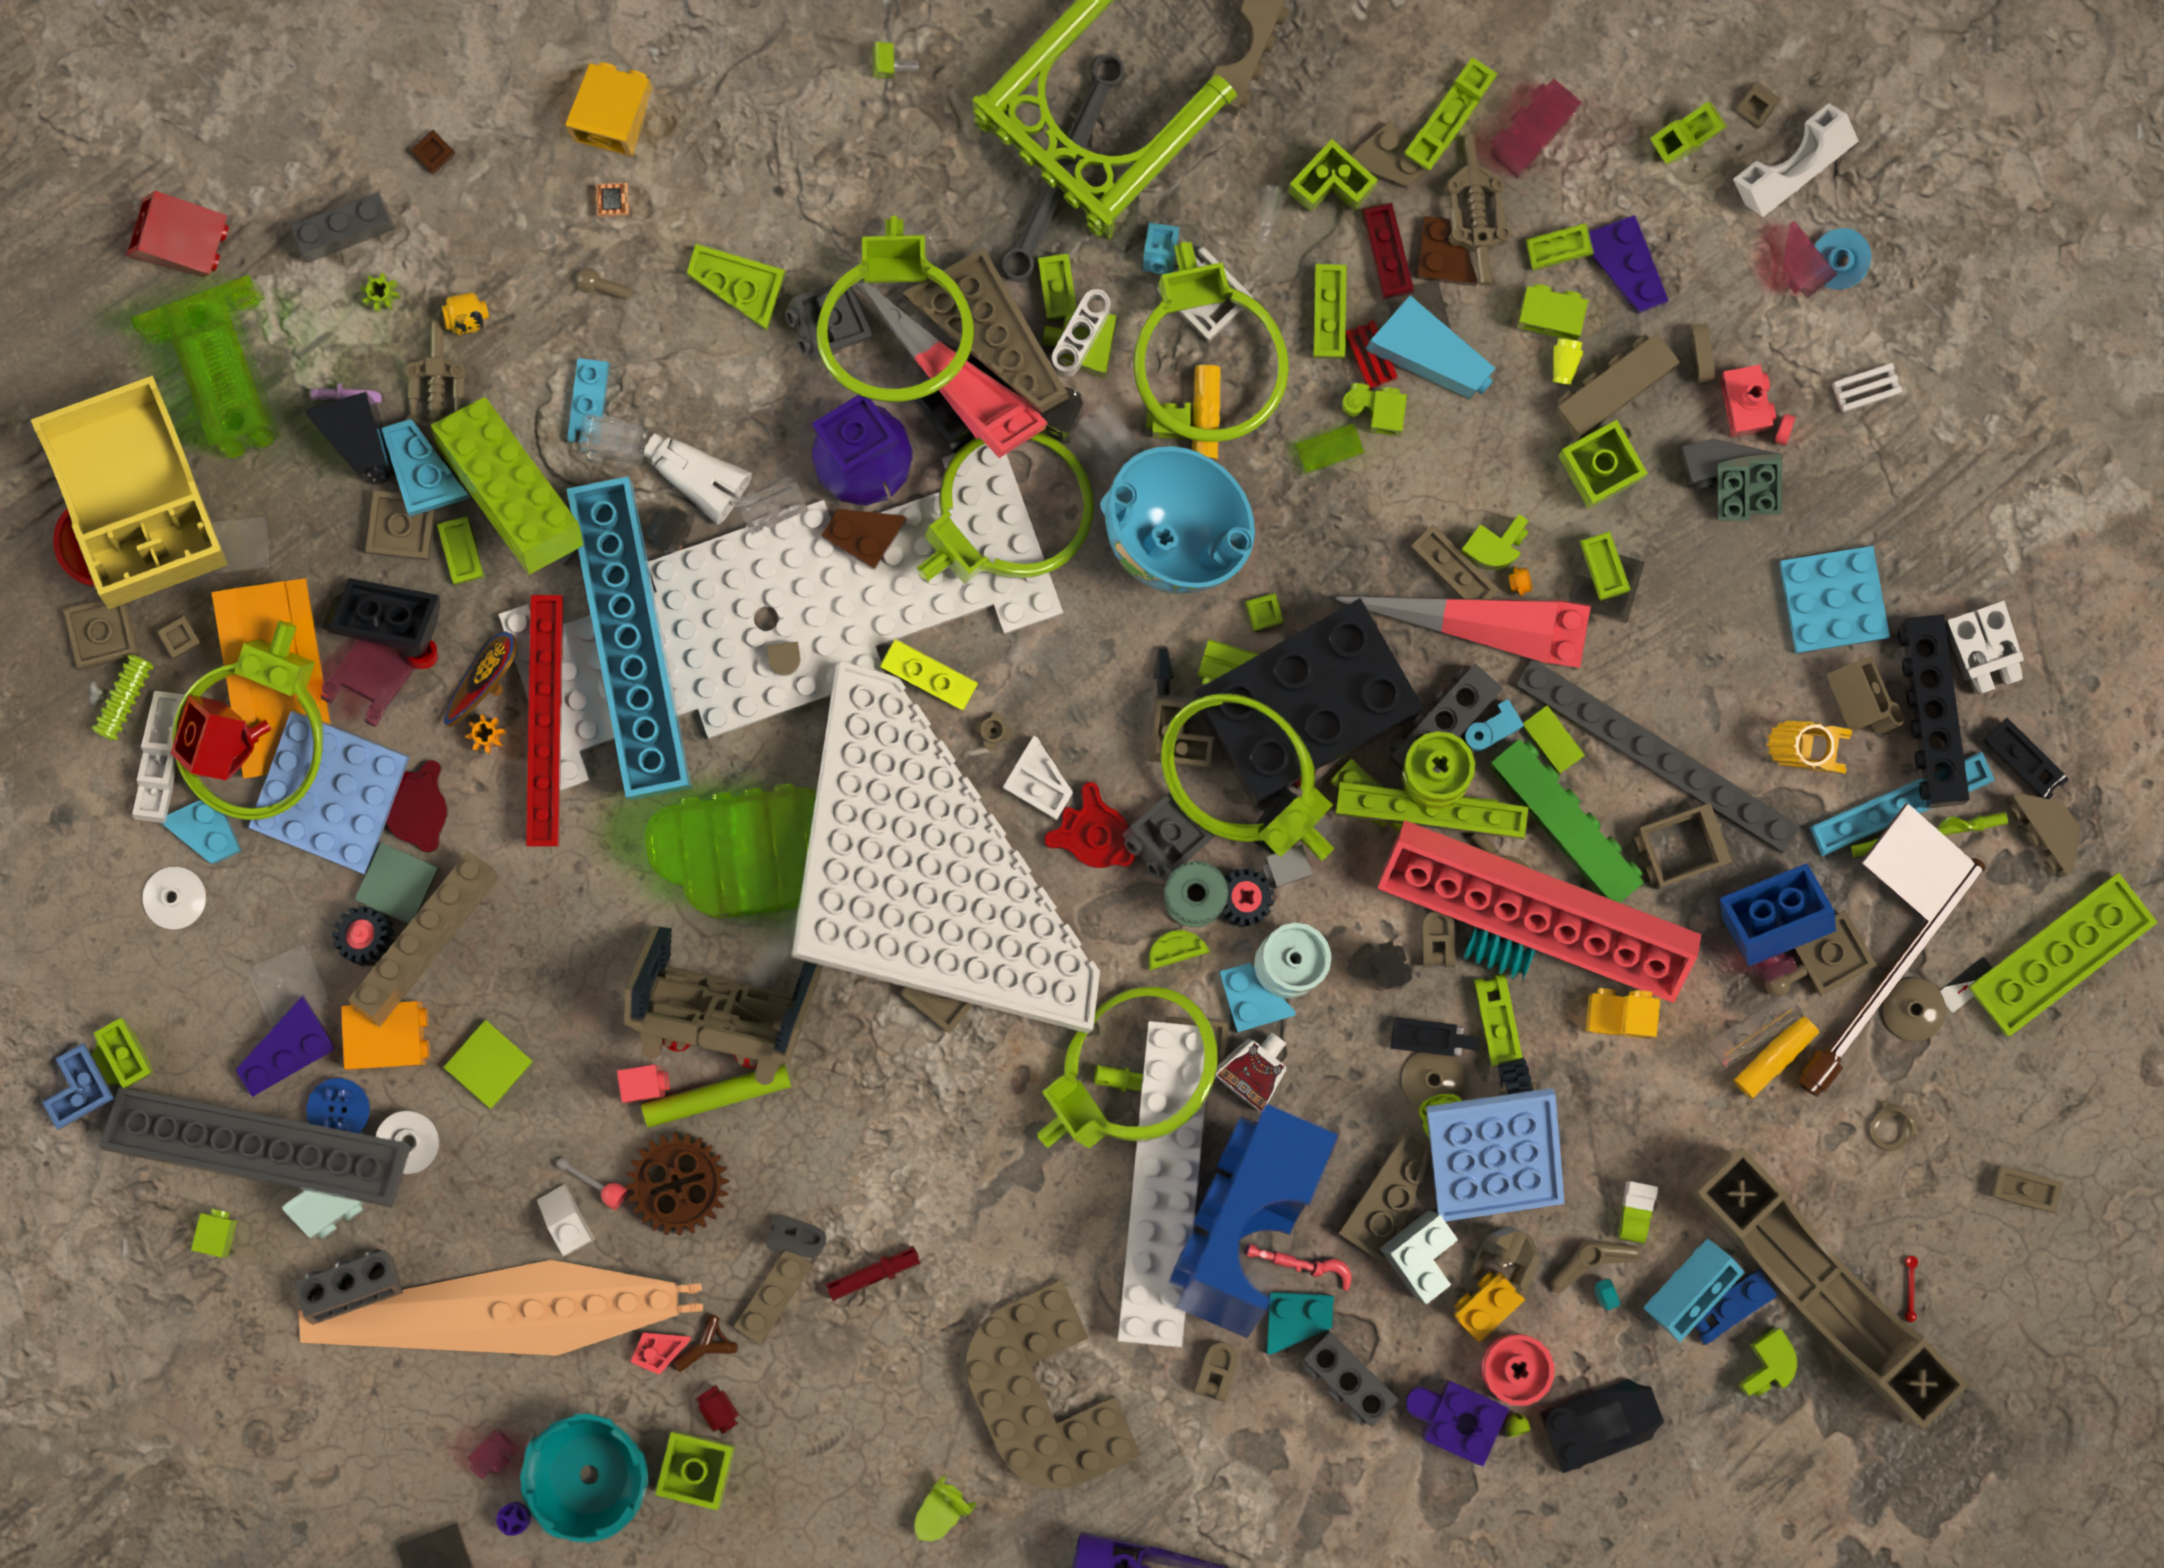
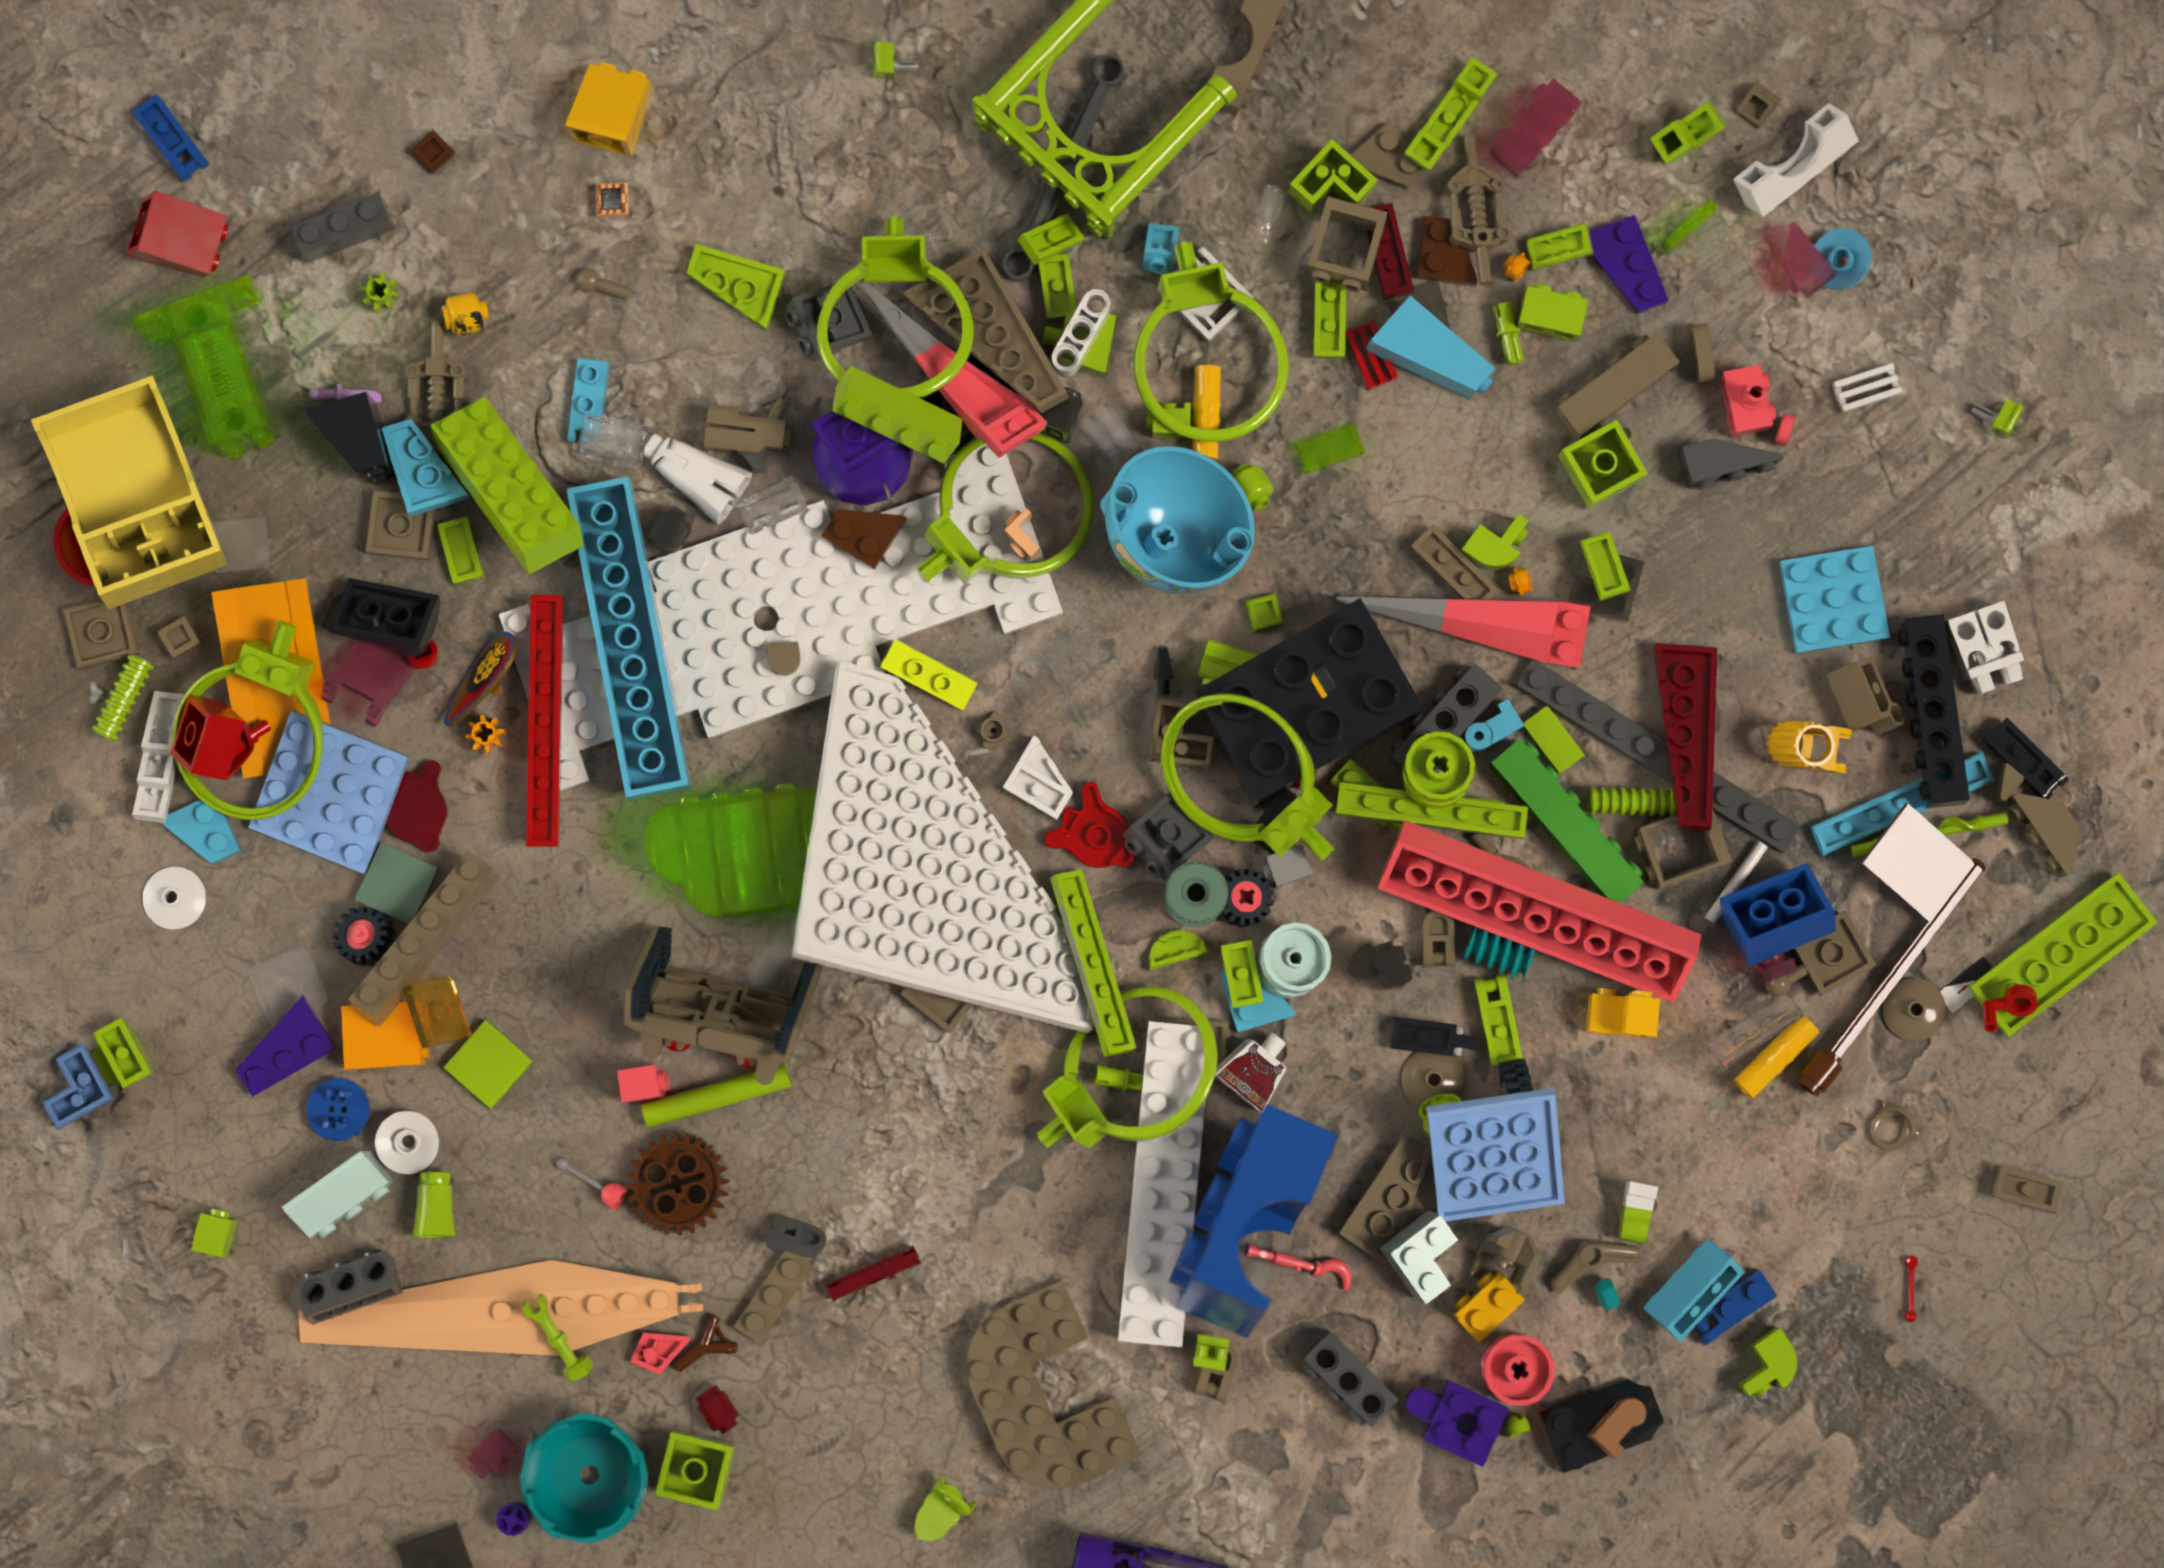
dark grey plate [99,1087,411,1208] -> none
white slope [537,1184,596,1256] -> none
teal wing [1267,1292,1334,1354] -> none
lime brick [1342,383,1407,437] -> none
neon yellow cone [1553,338,1584,385] -> none
dark tan arch [1686,1148,1970,1430] -> none
sand green slope [1718,454,1782,521] -> none
none -> blue plate [132,94,210,182]
none -> clear yellow tile [402,976,472,1049]
none -> lime plant [412,1172,457,1239]
none -> lime piece [522,1293,594,1382]
none -> dark tan piece [704,398,793,473]
none -> lime brick [832,366,962,464]
none -> light nougat bracket [1004,509,1040,561]
none -> lime plate [1018,213,1085,265]
none -> lime plate [1050,869,1137,1057]
none -> lime tile [1193,1334,1230,1371]
none -> lime plate [1220,940,1264,1009]
none -> lime head [1231,464,1274,512]
none -> dark tan window [1306,196,1388,292]
none -> black sticker [1311,661,1343,698]
none -> lime axle [1492,302,1524,366]
none -> light orange plate [1503,253,1531,282]
none -> medium nougat leg [1587,1398,1646,1458]
none -> lime piece [1588,786,1676,816]
none -> dark red wing [1654,643,1717,831]
none -> clear neon green tile [1661,199,1719,255]
none -> white bar [1704,841,1768,925]
none -> lime piece [1971,399,2024,439]
none -> red plate [1983,984,2038,1032]
none -> dark tan slope [1993,763,2024,804]

